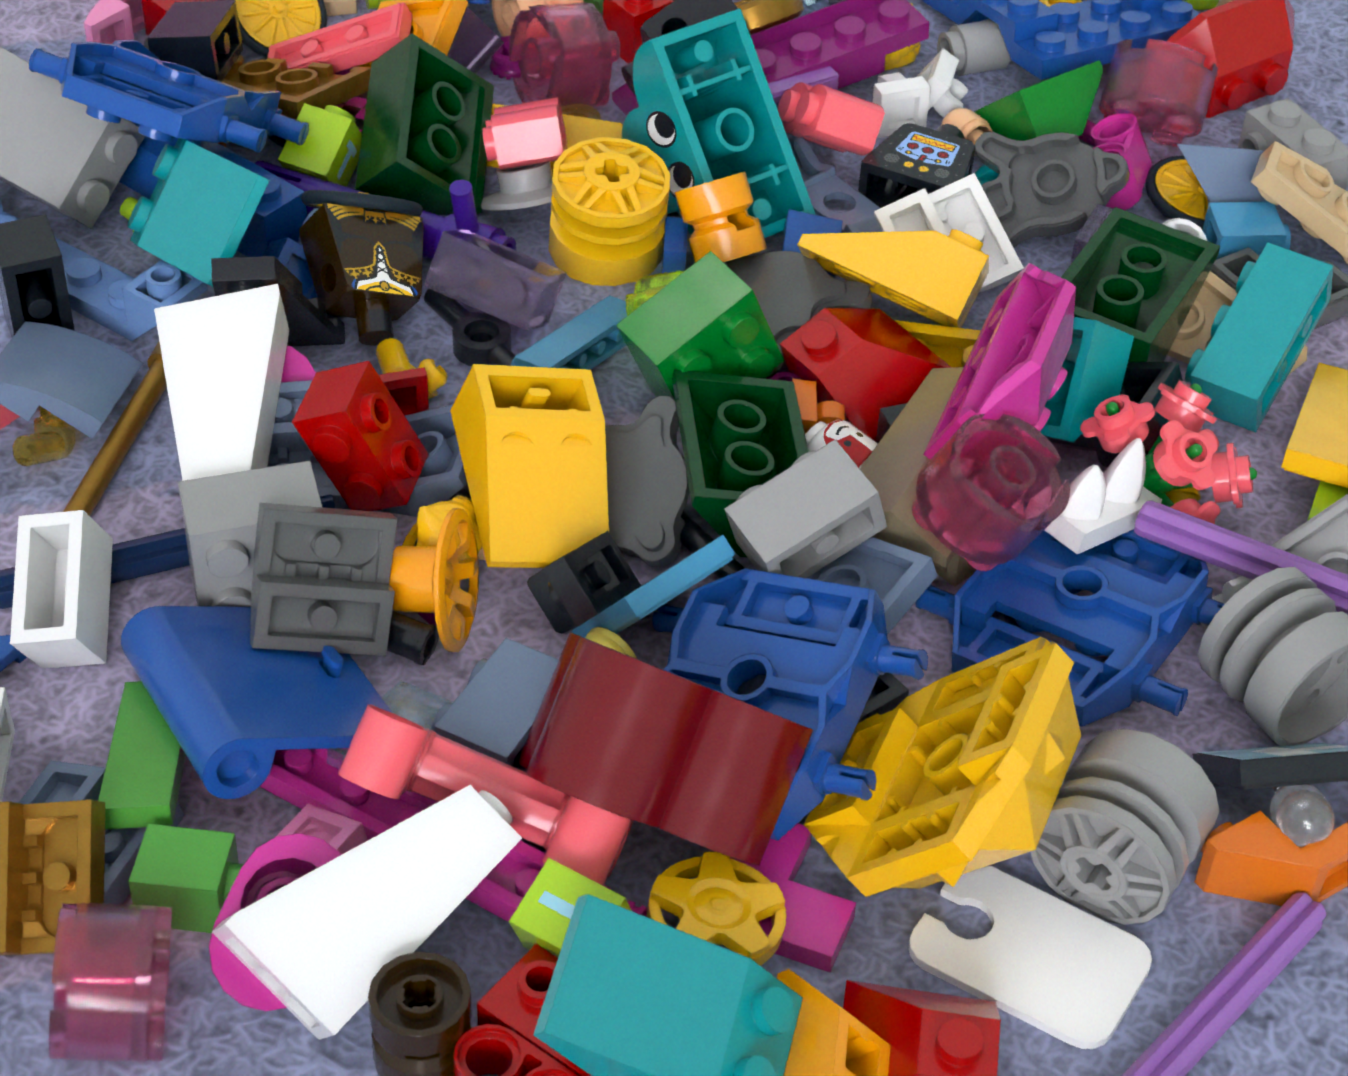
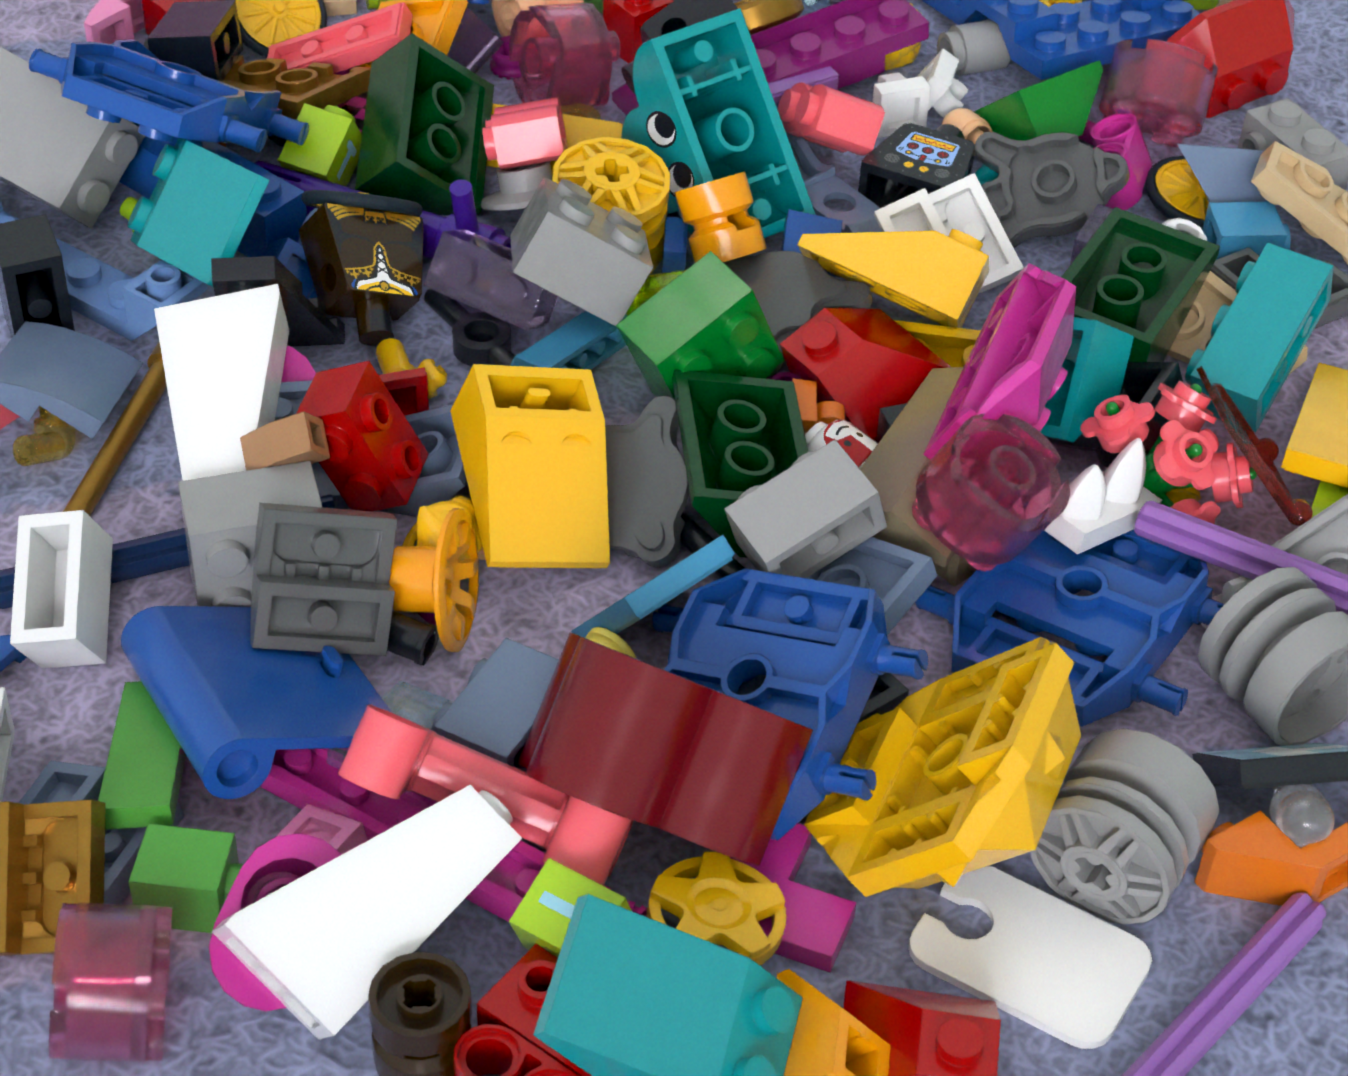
black slope [527,531,641,634] -> none
none -> medium nougat piece [240,412,330,471]
none -> light grey brick [510,177,653,327]
none -> clear red piece [1197,366,1313,526]

